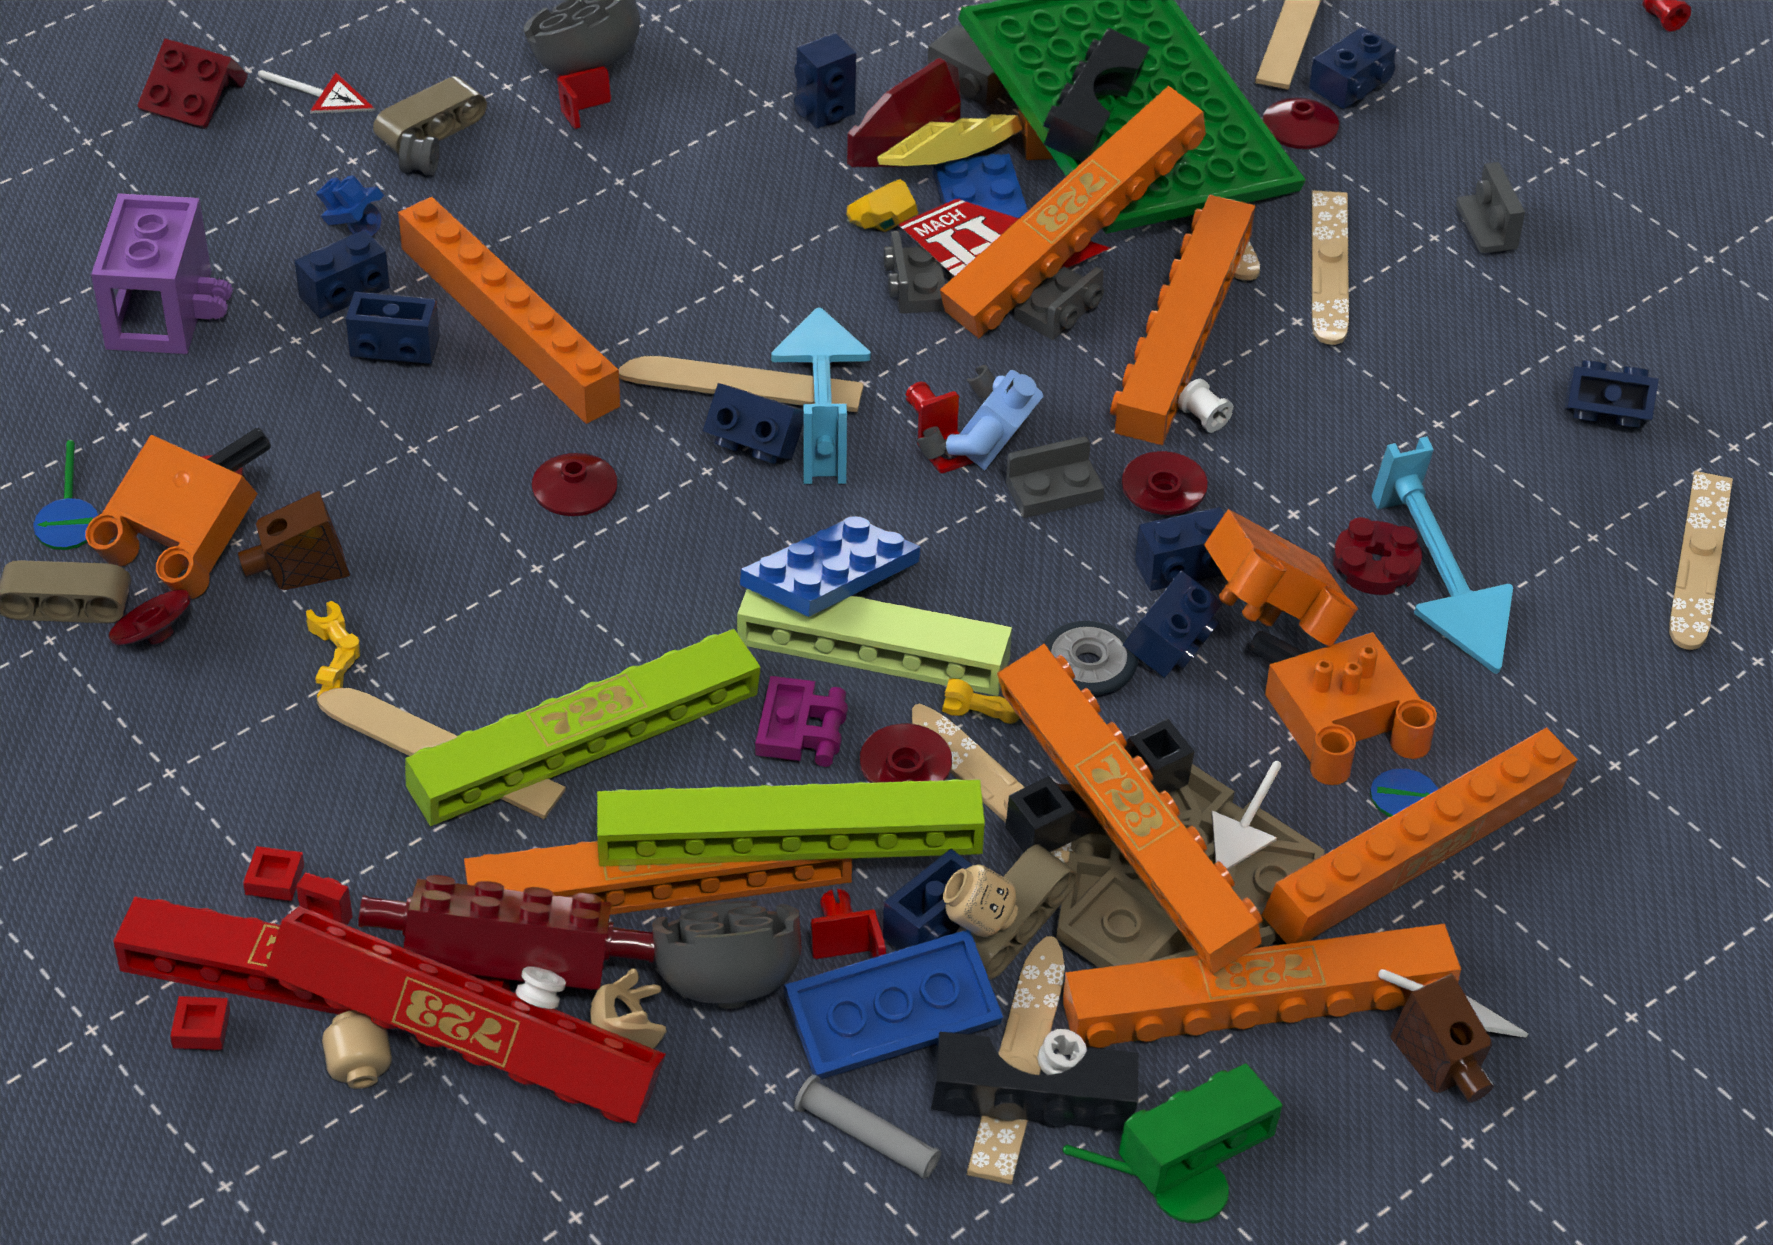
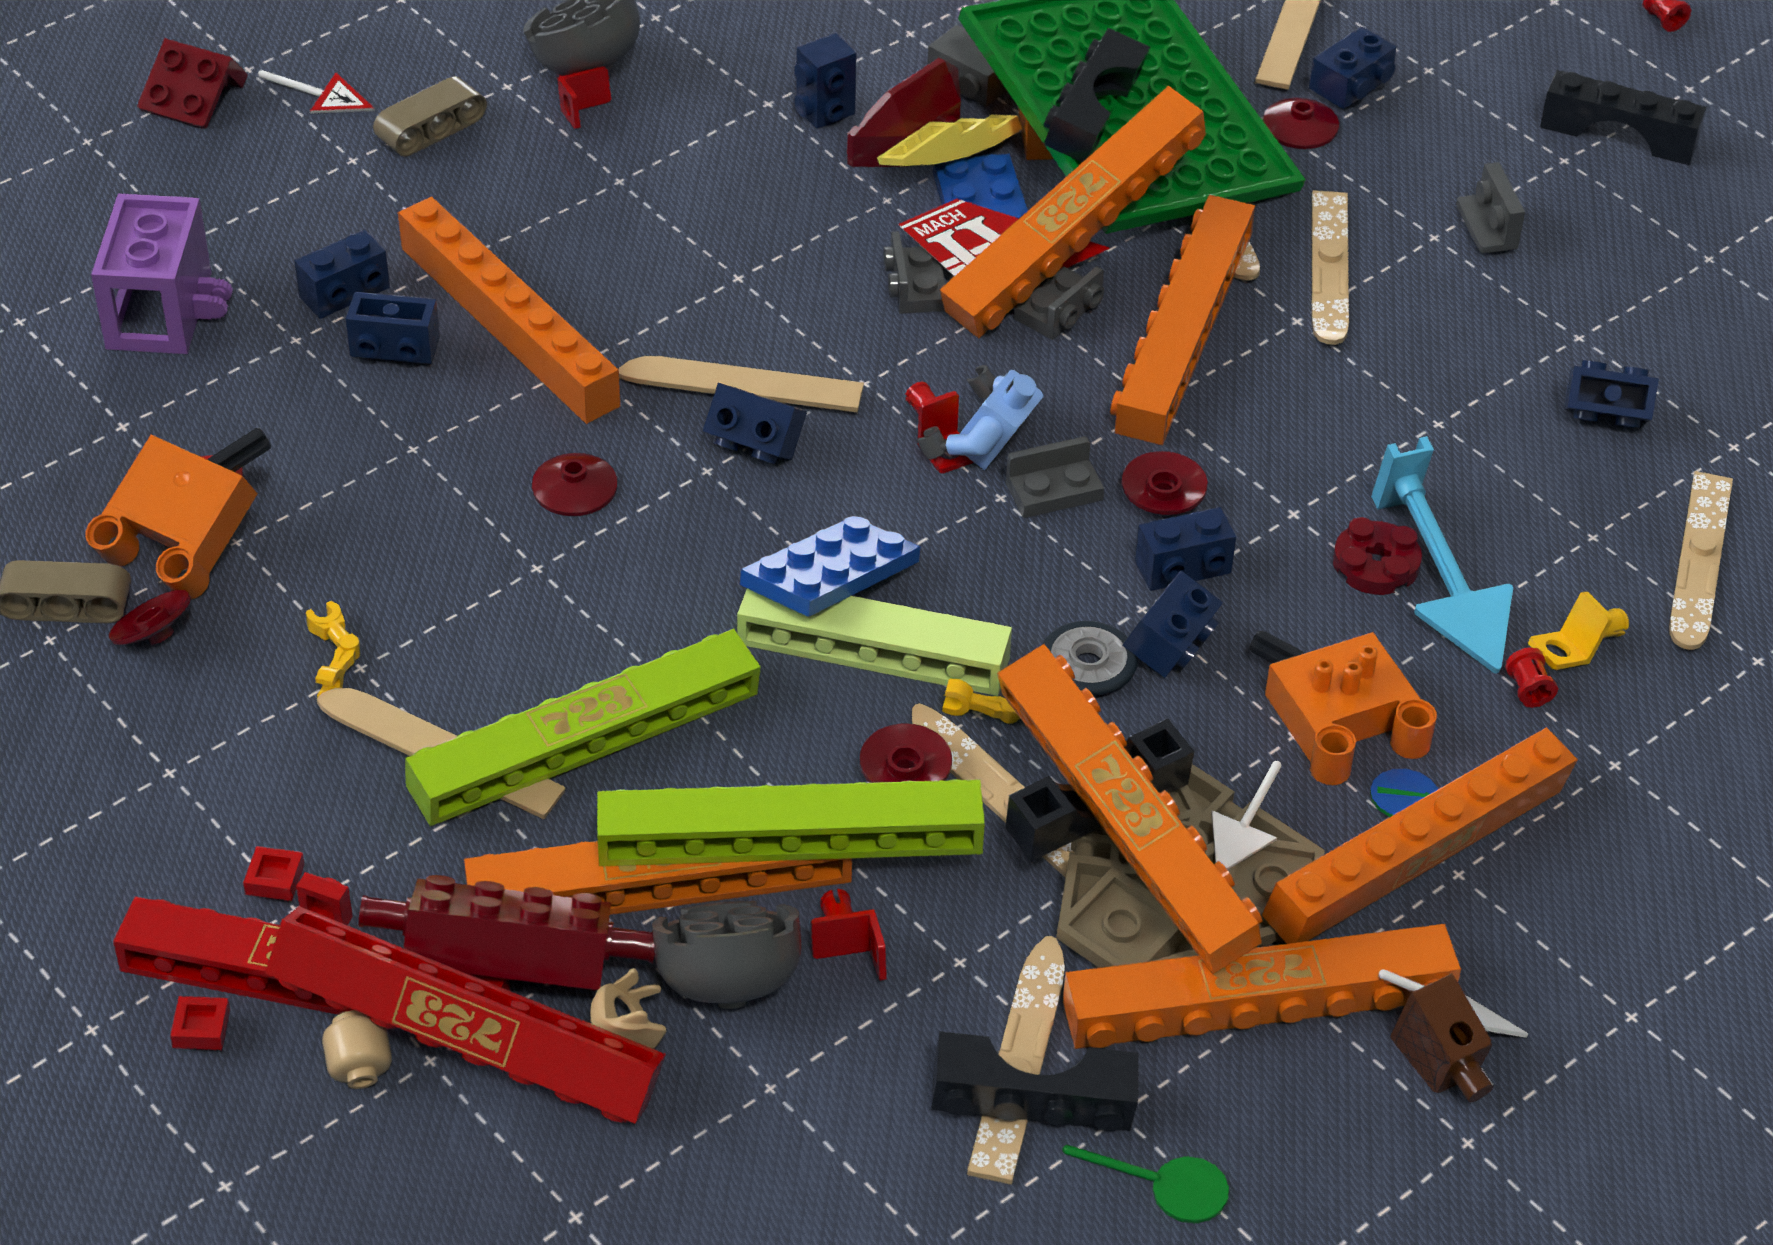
blue piece [33,440,98,550] -> none
reddish brown torso [238,491,350,590] -> none
blue hips [316,175,385,236] -> none
dark grey wheel [399,133,439,176] -> none
white bush [515,967,566,1009] -> none
magenta plate [755,676,848,767] -> none
medium azure piece [771,308,871,484] -> none
blue plate [783,930,1003,1079] -> none
light grey pin [794,1074,941,1179] -> none
yellow rock [846,179,918,232] -> none
dark blue brick [883,849,973,950] -> none
tan head [943,865,1018,938] -> none
dark tan beam [956,844,1078,980] -> none
white bush [1037,1029,1087,1075] -> none
green brick [1118,1063,1283,1197] -> none
white bush [1178,378,1234,433] -> none
orange piece [1204,509,1358,646] -> none
none -> red bush [1505,647,1558,708]
none -> yellow bracket [1528,592,1629,670]
none -> black arch [1540,70,1707,166]

